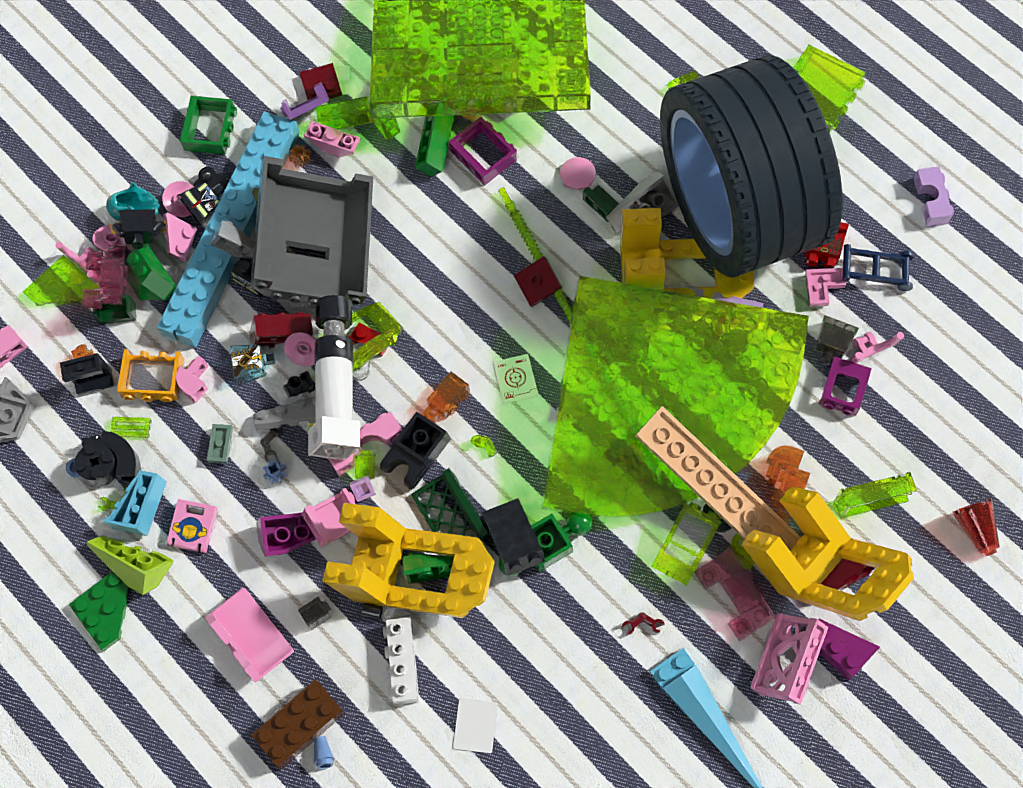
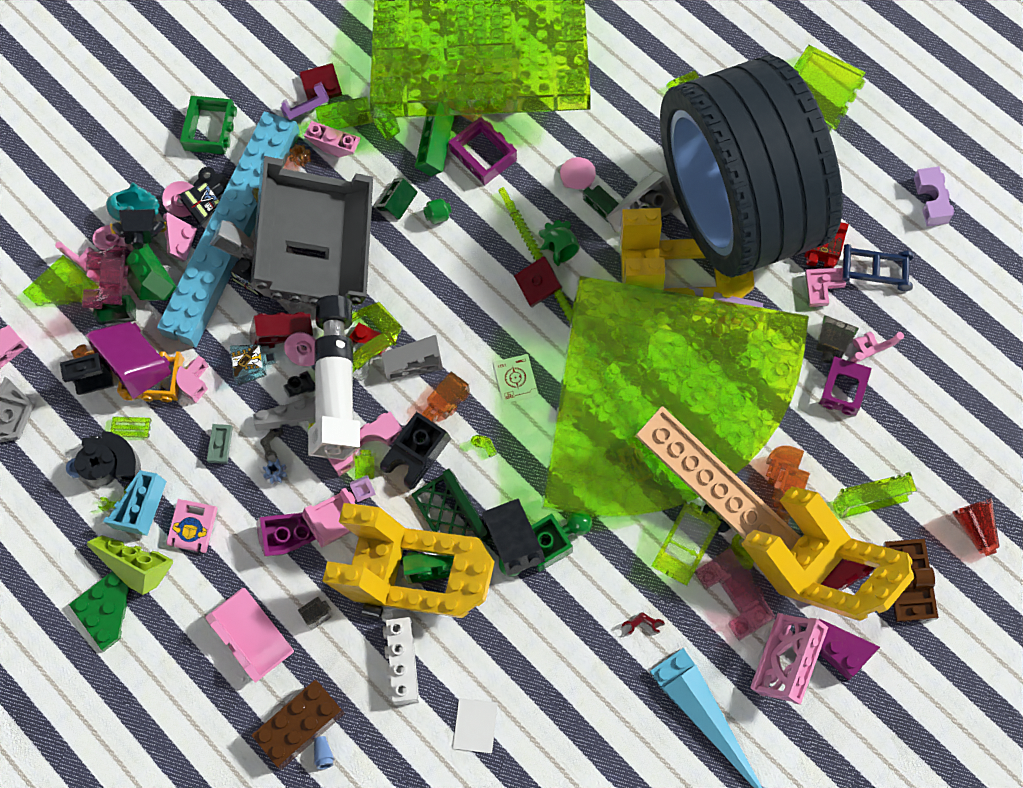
none -> magenta windscreen [85,321,172,399]
none -> dark green panel [375,178,418,220]
none -> light grey wedge [382,335,443,381]
none -> green head [423,198,452,224]
none -> green piece [539,220,580,266]
none -> reddish brown plate [883,538,939,623]

